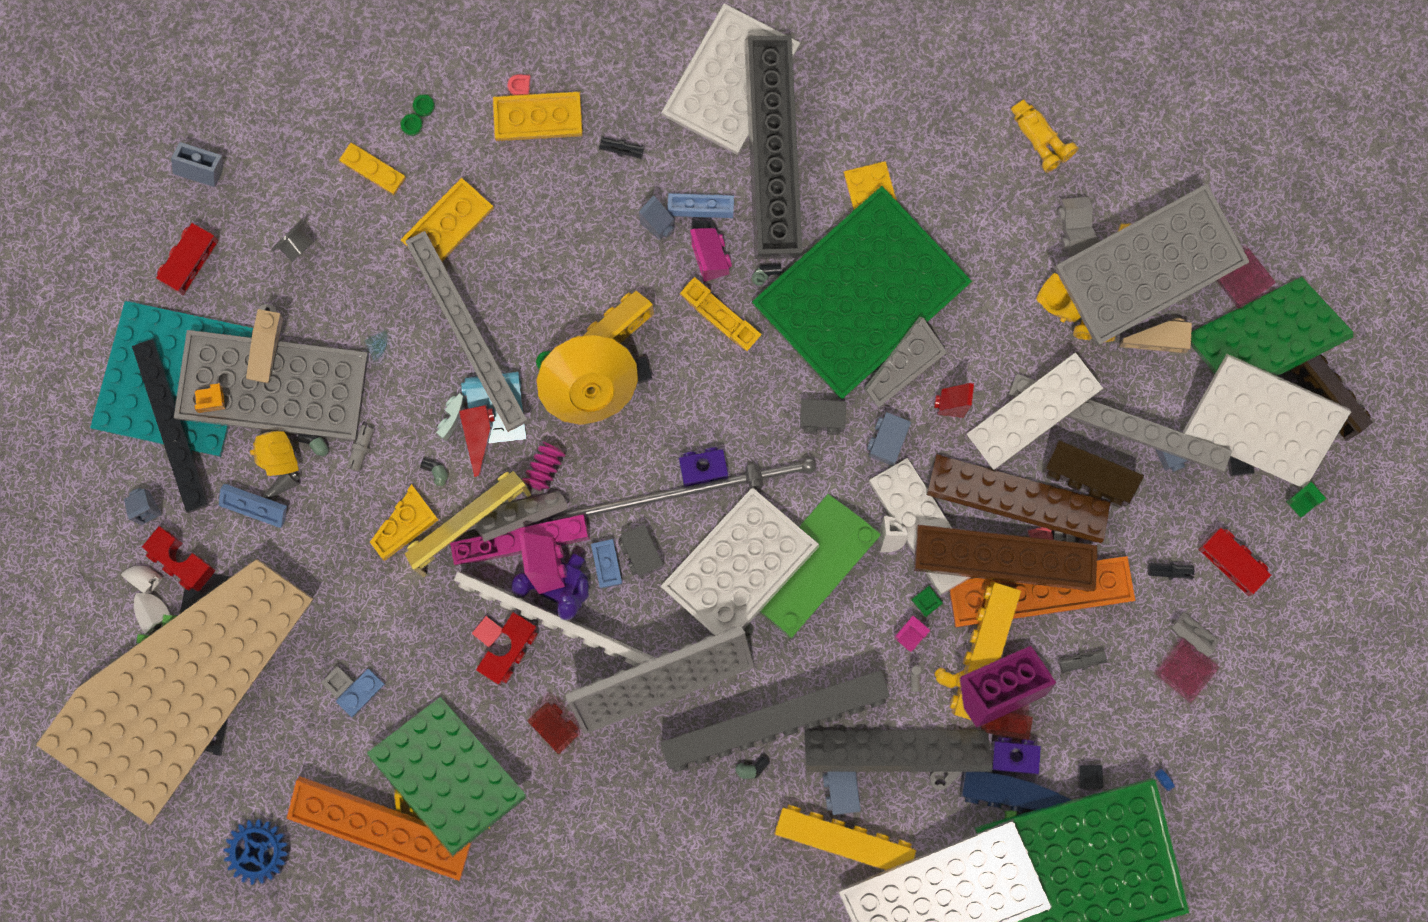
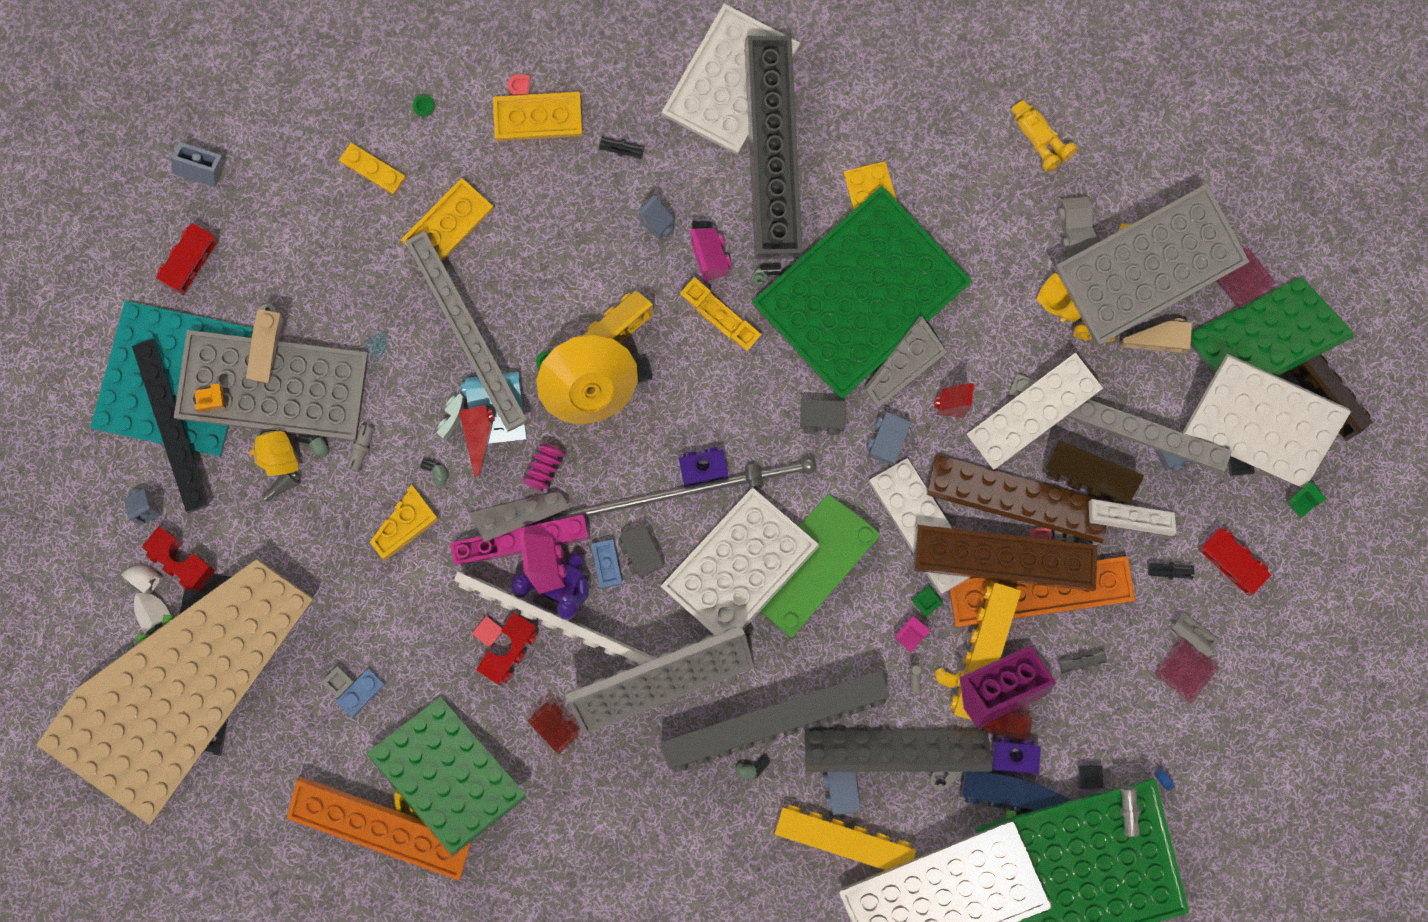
medium blue plate [218,484,287,528] -> none
blue gear [223,819,289,885] -> none
dark grey piece [271,220,315,262] -> none
green tile [400,114,423,136] -> none
light yellow slope [405,471,531,577] -> none
medium blue plate [667,193,734,218] -> none
white brick [880,516,908,553] -> none
none -> white tile [1089,499,1176,536]
none -> light grey pin [1121,786,1140,837]

